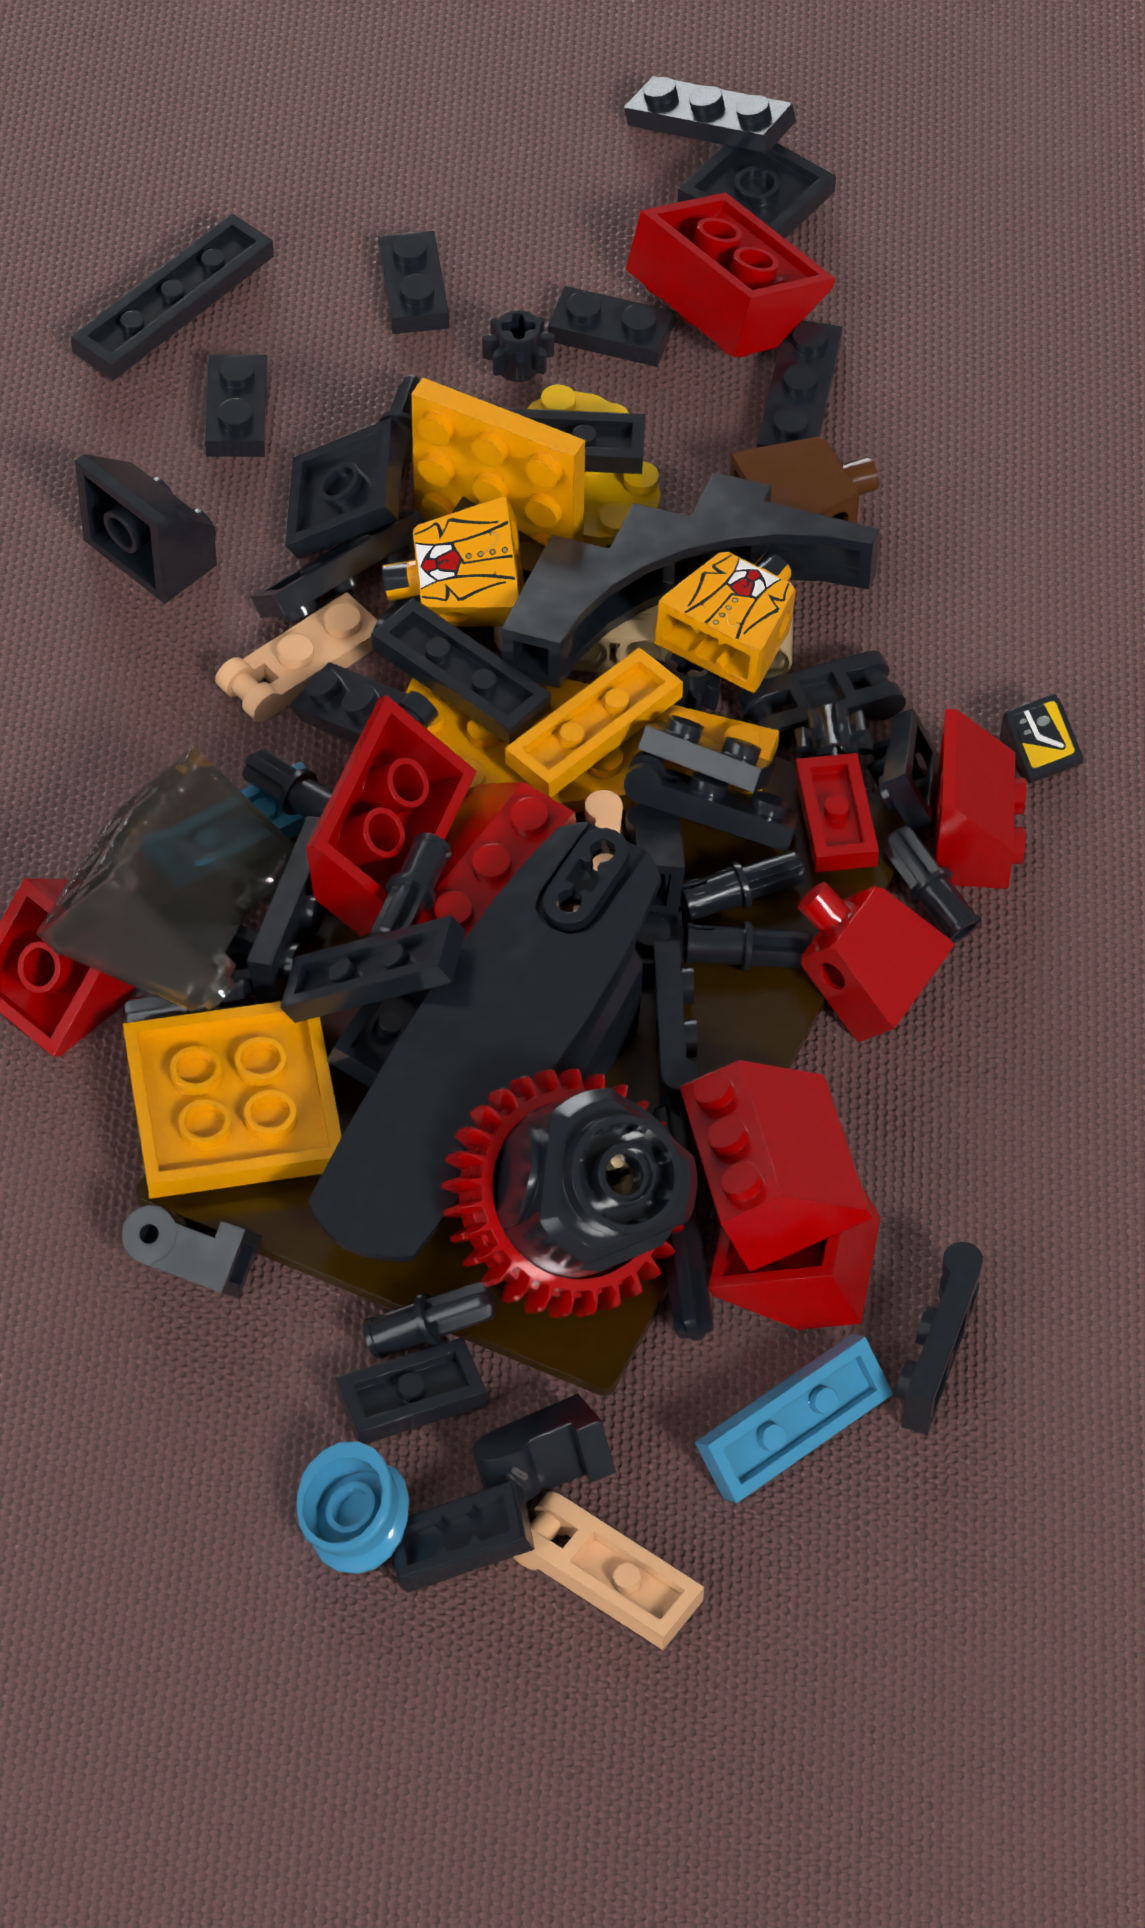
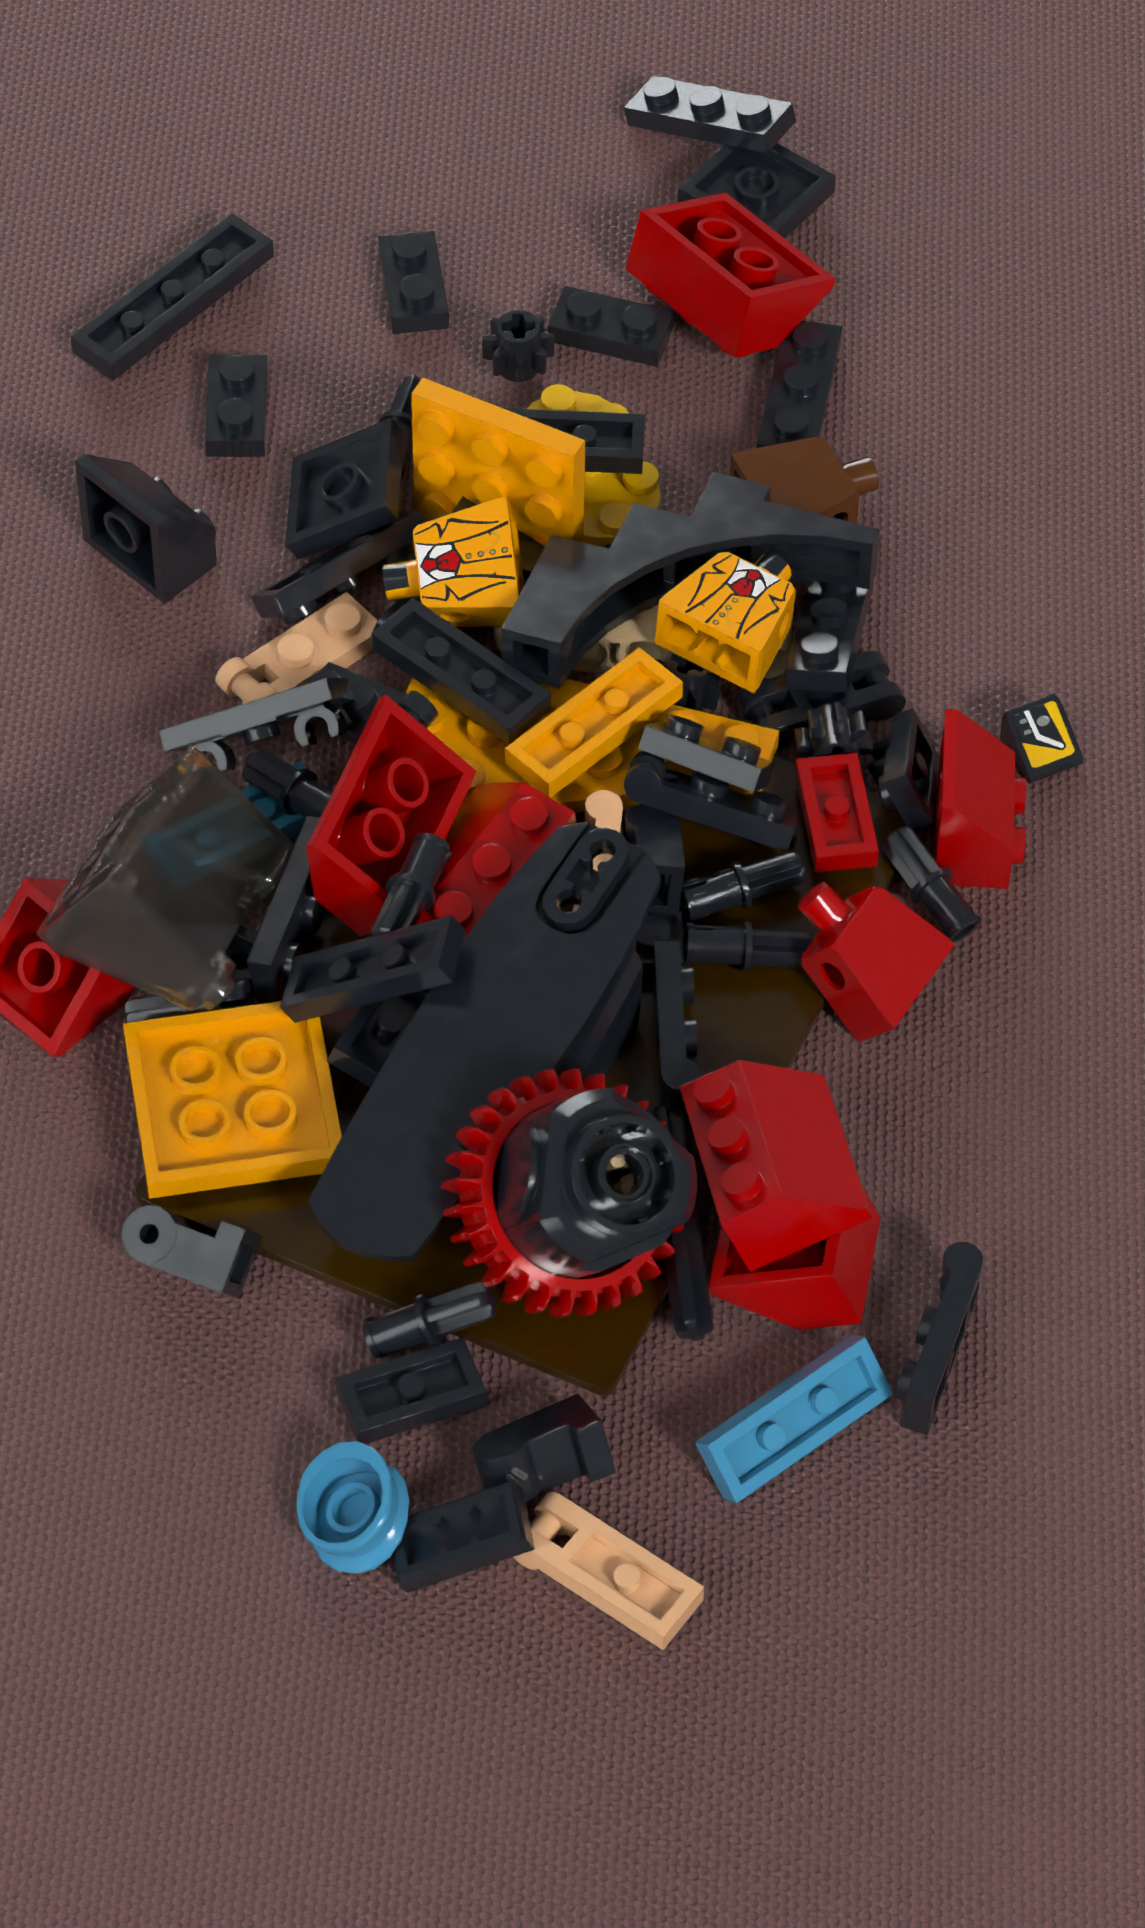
none -> plate [159,678,354,781]
none -> black plate [785,581,873,692]

